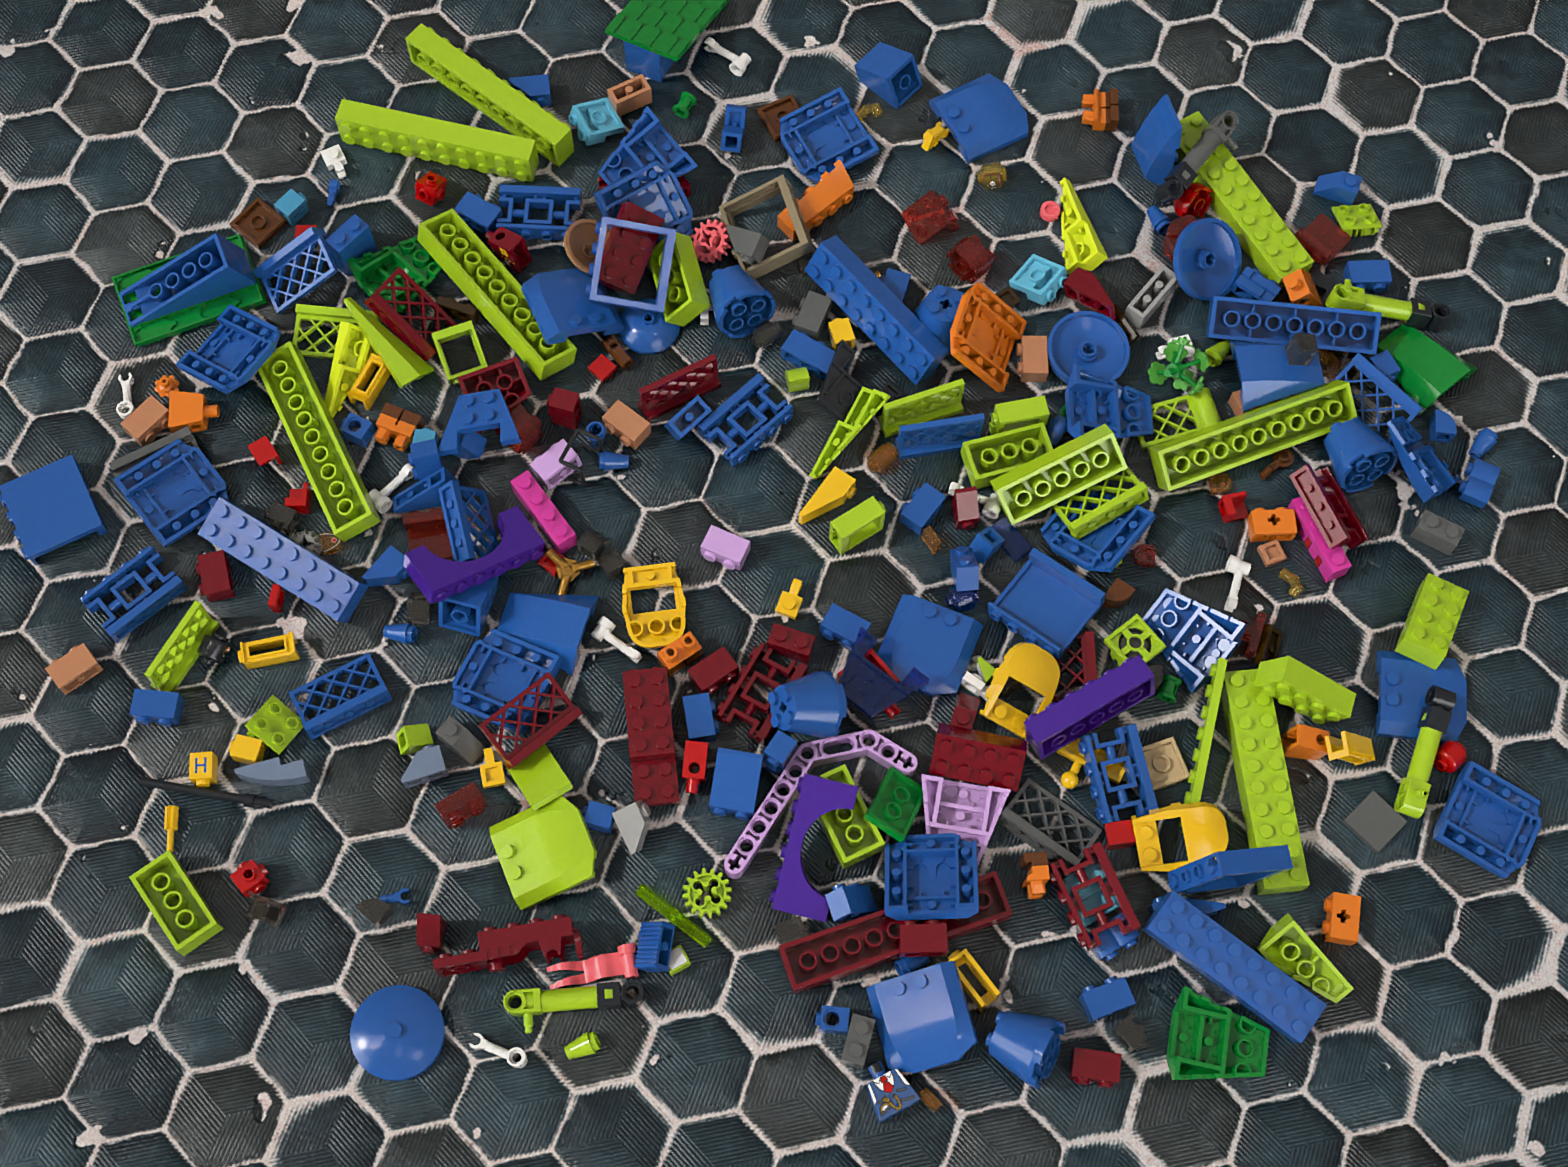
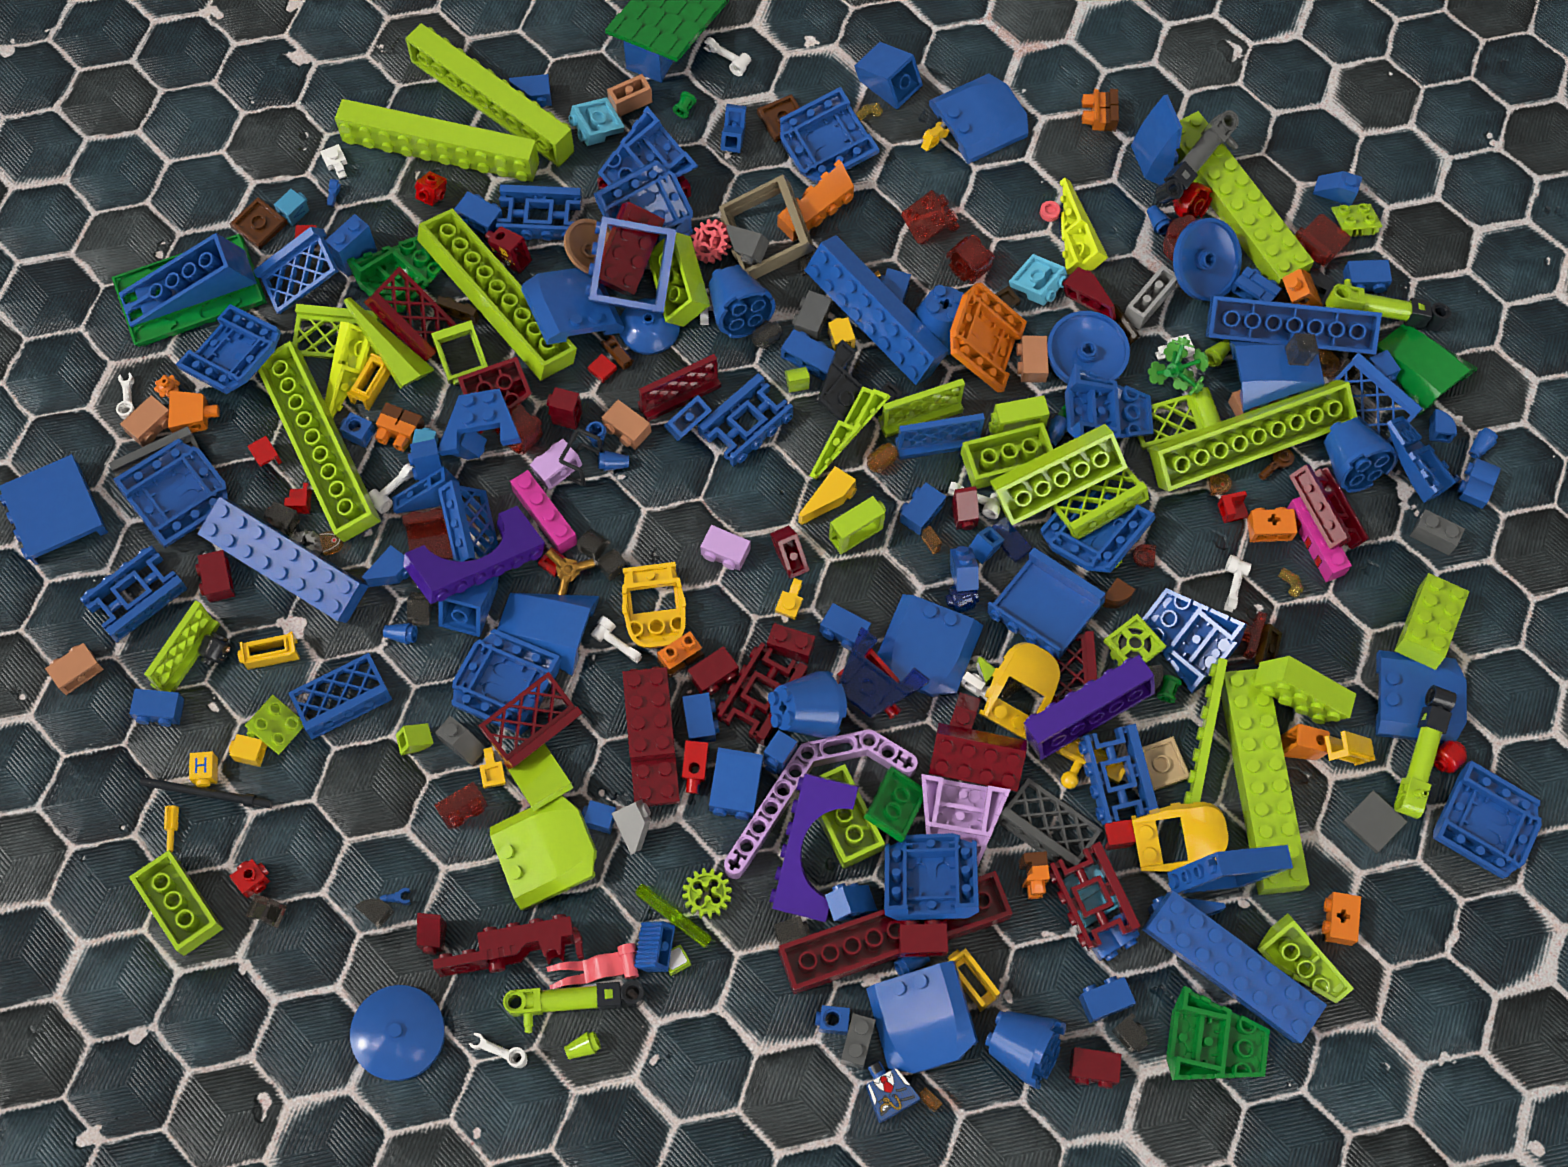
sand blue slope [234,757,311,786] -> none
red tile [268,584,285,613] -> none
sand blue slope [401,744,449,789] -> none
clear yellow head [977,162,1007,190] -> none
nougat tile [1257,539,1287,567] -> none
none -> dark red slope [770,525,810,579]

